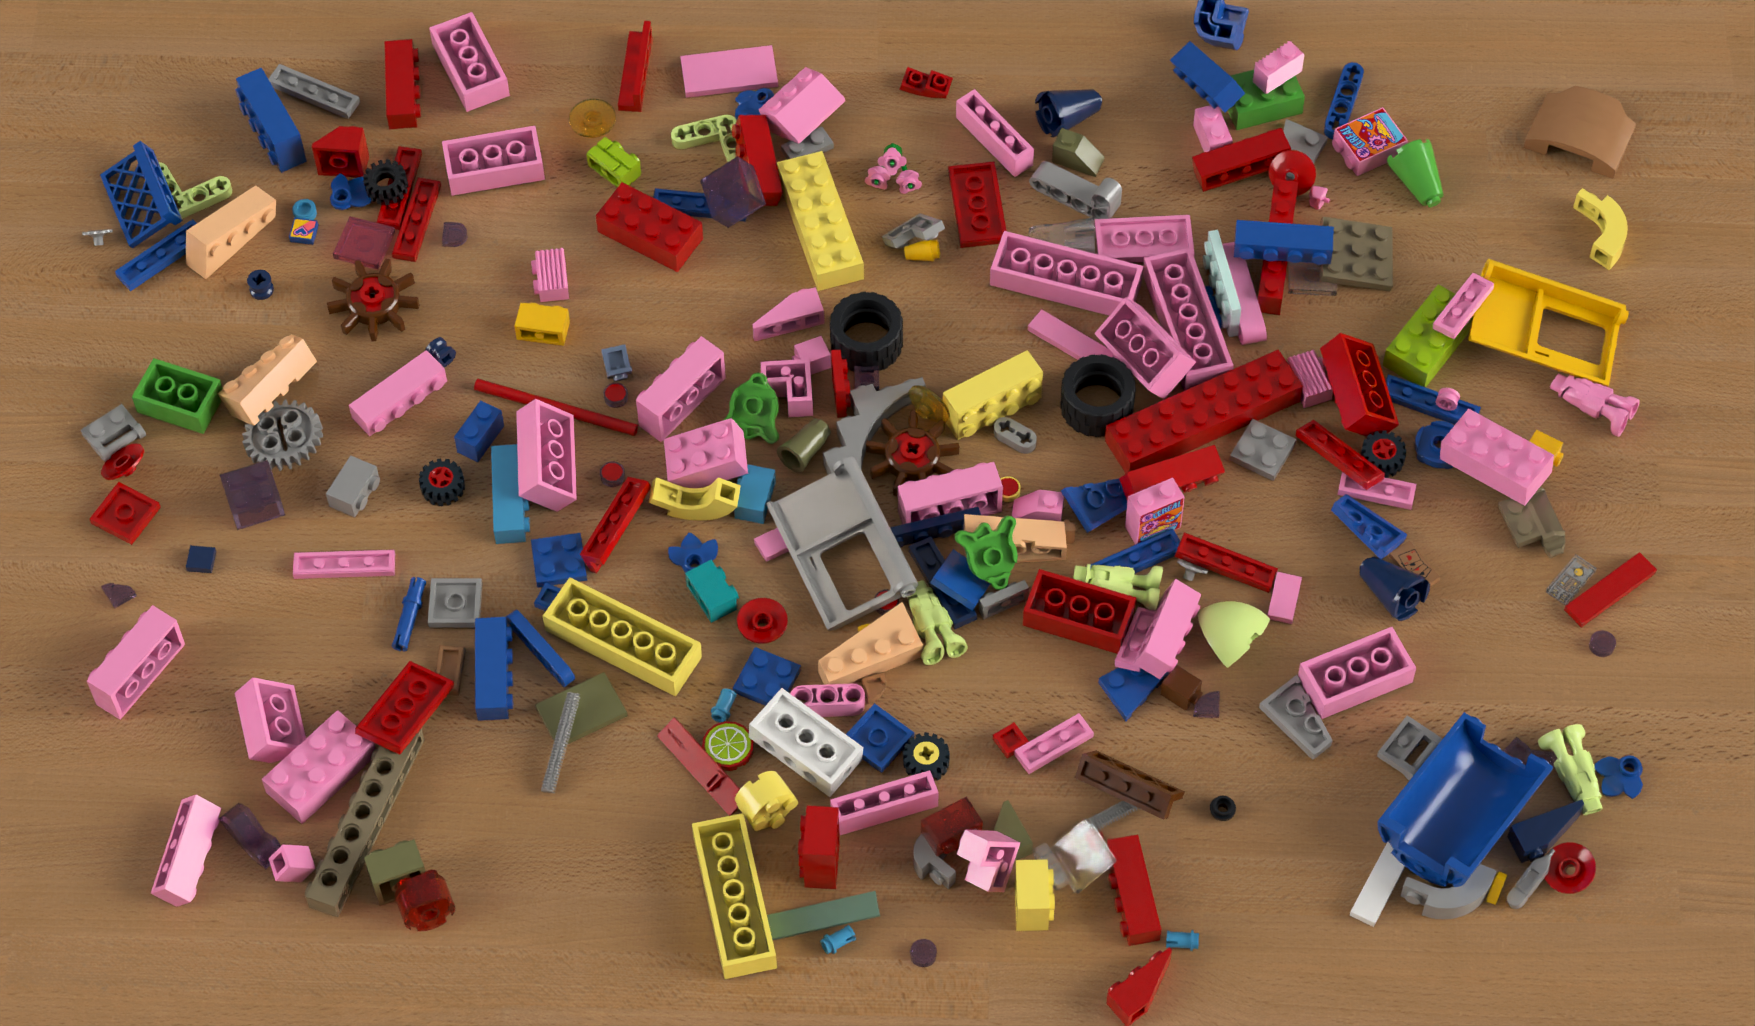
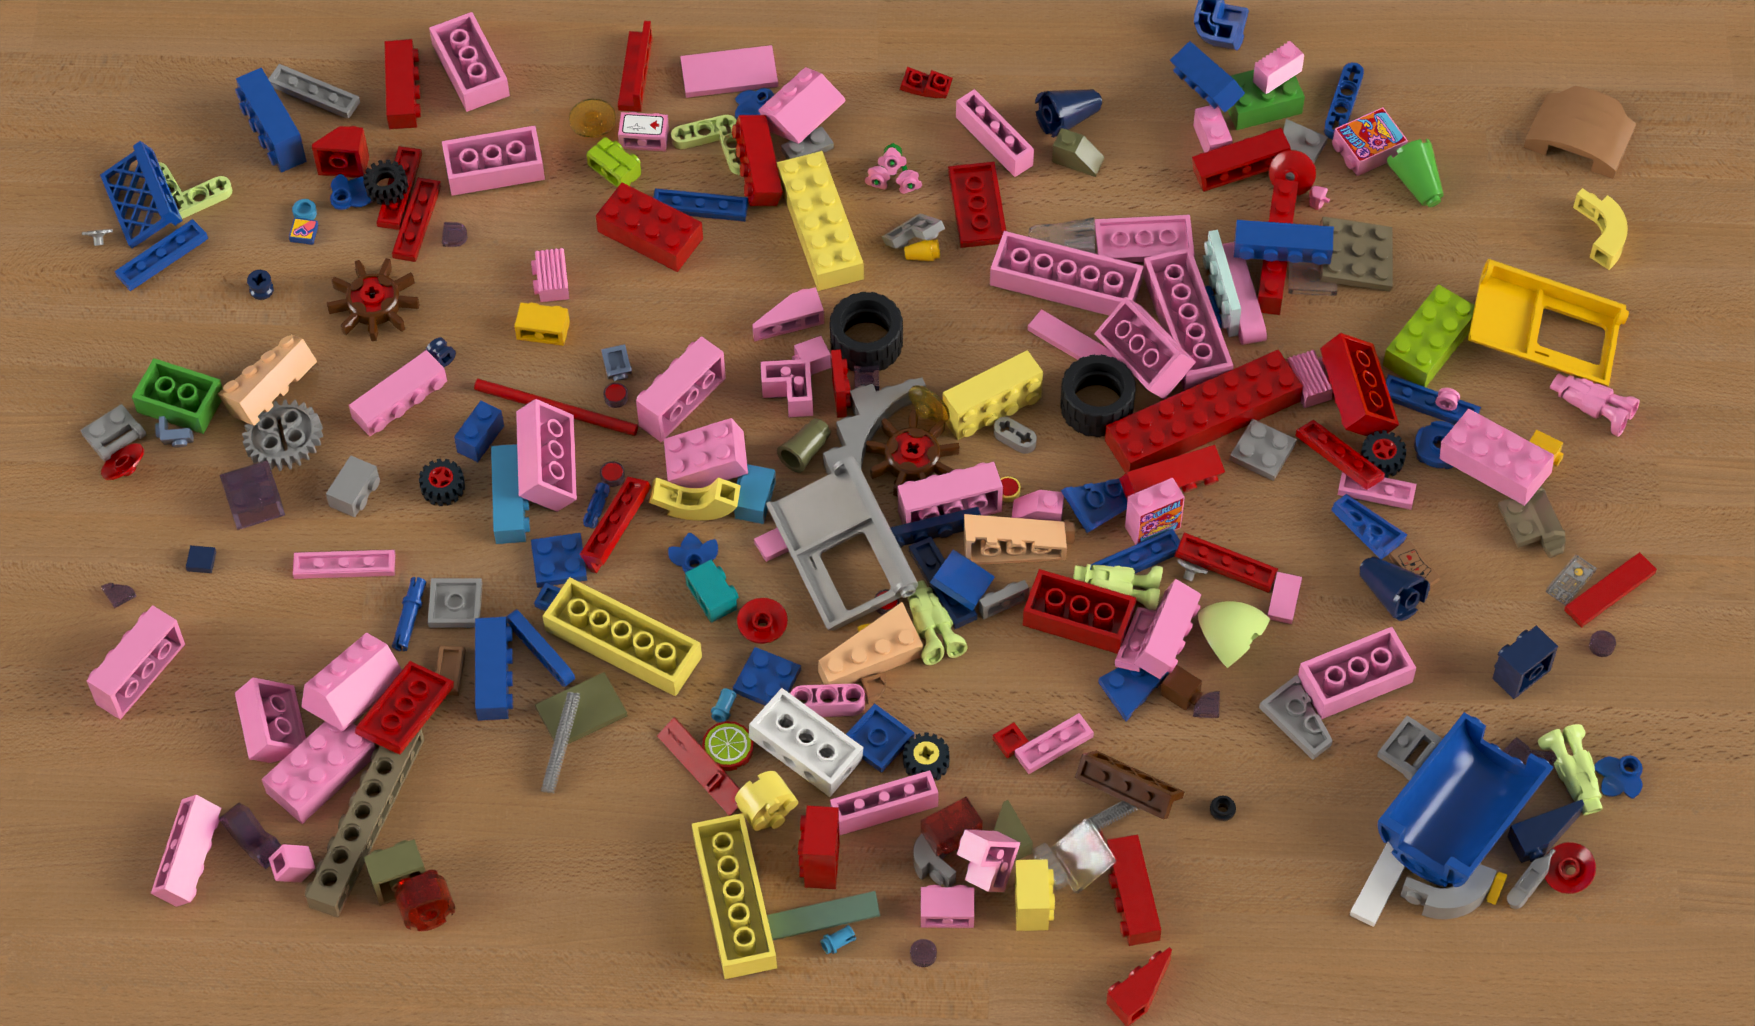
red plate [89,482,161,545] -> none
light nougat wedge [186,185,276,279] -> none
clear pink tile [333,216,395,270] -> none
clear purple brick [700,156,766,228] -> none
bright green tile [722,372,779,444] -> none
bright green tile [955,515,1018,590] -> none
light grey beam [1029,161,1122,220] -> none
dark azure pin [1166,930,1199,952] -> none
bright pink plate [1433,273,1494,339] -> none
none -> sand blue bracket [155,416,194,447]
none -> bright pink slope [301,633,402,731]
none -> blue axle [583,482,610,529]
none -> brick [618,112,669,152]
none -> bright pink brick [921,885,974,928]
none -> dark blue brick [1492,625,1558,699]

